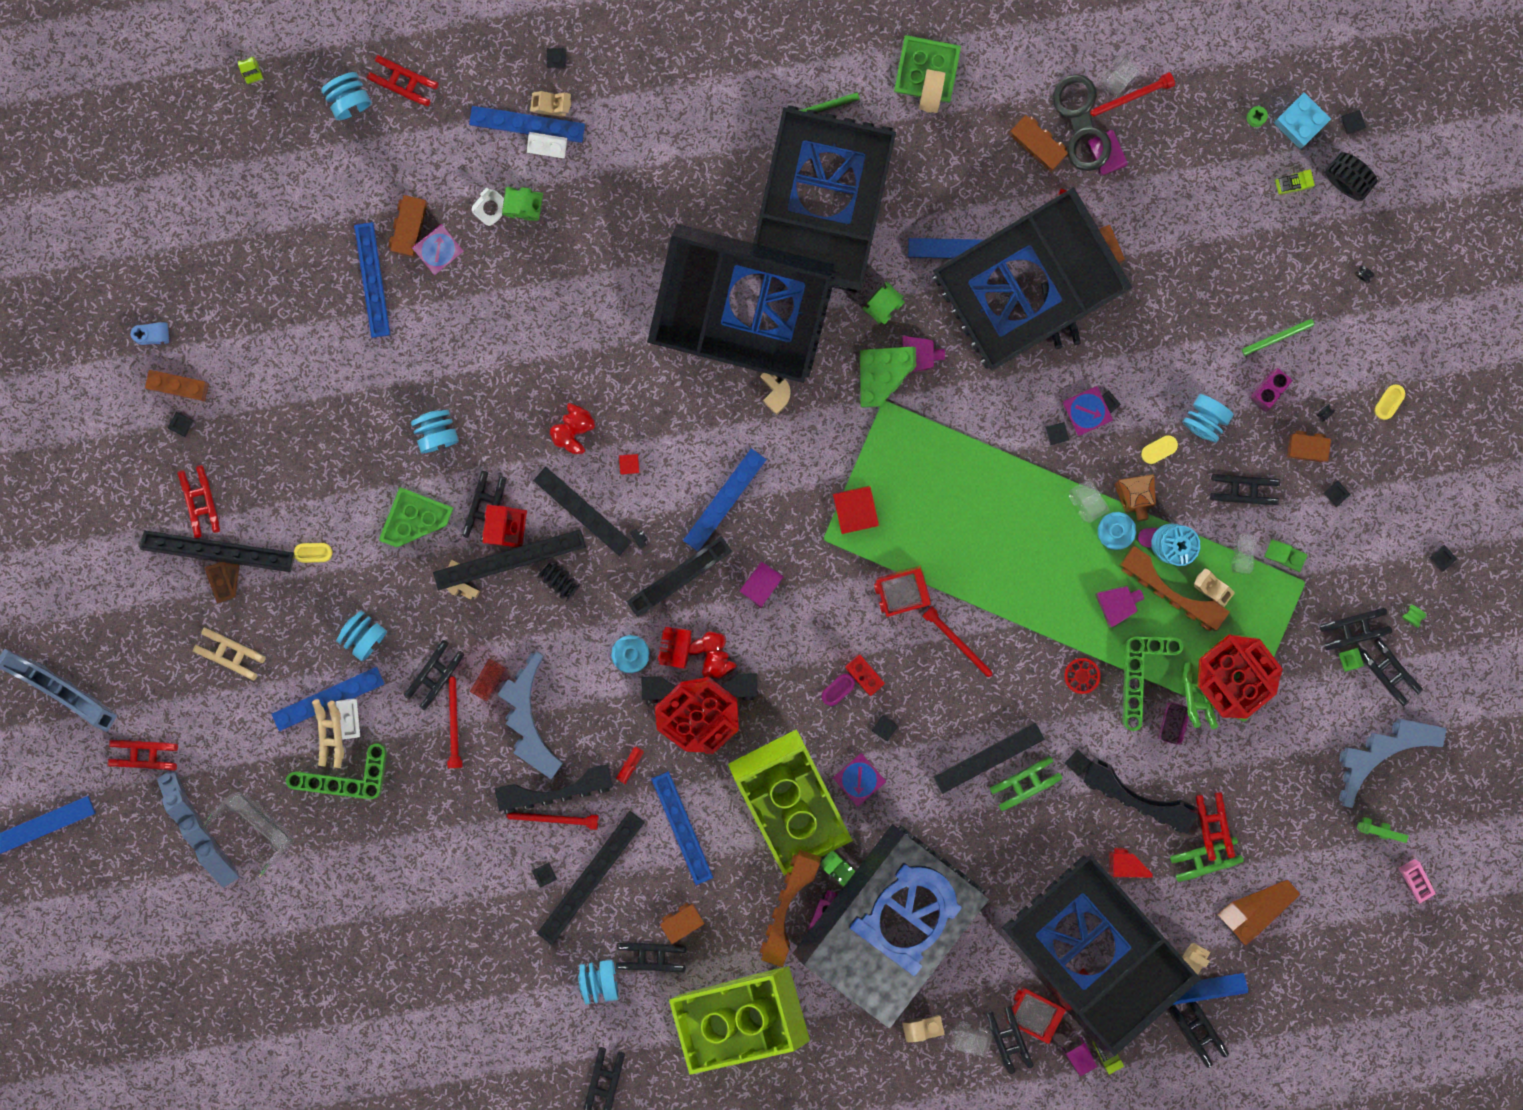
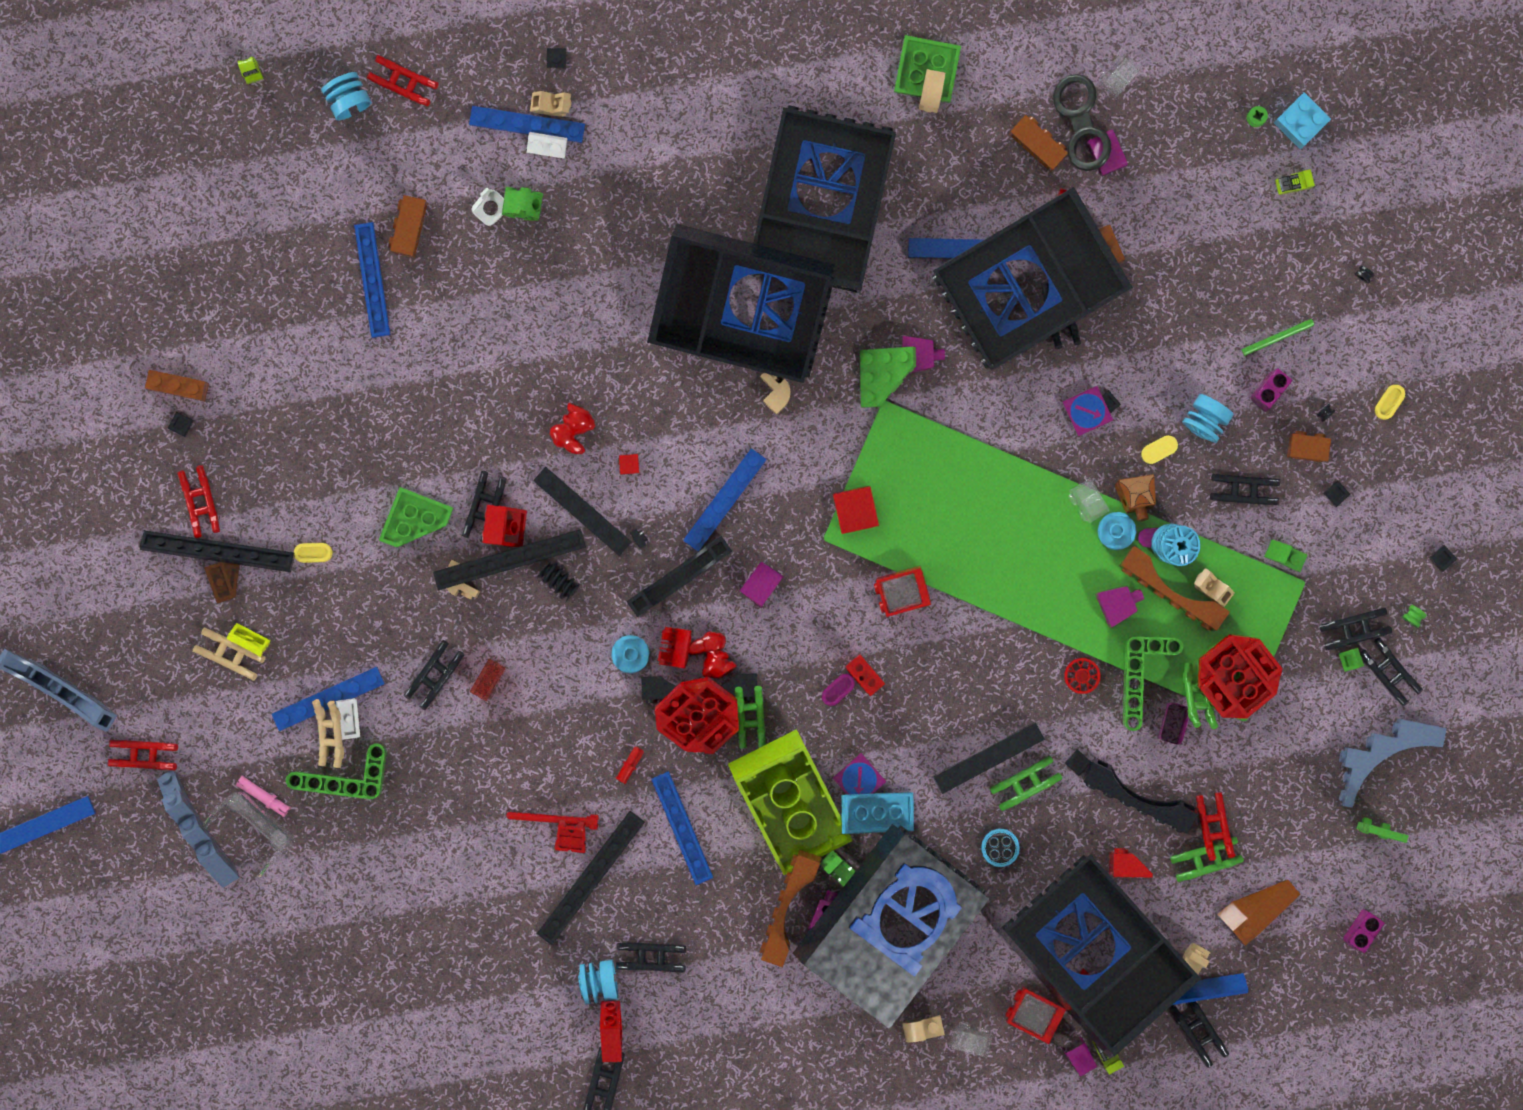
medium blue piece [130,322,169,345] -> none
medium azure wheel [336,610,387,662] -> none
medium azure wheel [411,410,459,454] -> none
piece [412,224,464,275] -> none
red piece [447,676,463,768] -> none
black arch [495,764,613,814] -> none
sand blue arch [497,652,563,779] -> none
black tile [532,862,557,888] -> none
dark orange brick [660,902,705,944] -> none
lime slope [669,966,810,1075] -> none
bright green bar [799,92,860,112] -> none
bright green brick [862,281,905,325] -> none
black tile [871,715,898,742] -> none
red piece [922,605,993,677] -> none
black piece [986,1006,1034,1074] -> none
black tile [1045,422,1069,446] -> none
red piece [1090,72,1175,116] -> none
clear brick [1231,534,1257,574] -> none
black tyre [1325,152,1378,201] -> none
black tile [1341,110,1366,135] -> none
bright pink slope [1399,859,1436,904] -> none
none -> neon yellow tile [227,623,271,657]
none -> bright pink pin [236,776,291,817]
none -> red piece [555,820,586,853]
none -> red window [600,1001,623,1062]
none -> bright green piece [735,686,766,749]
none -> medium azure tile [841,792,914,834]
none -> tile [981,828,1020,867]
none -> magenta piece [1343,909,1385,954]

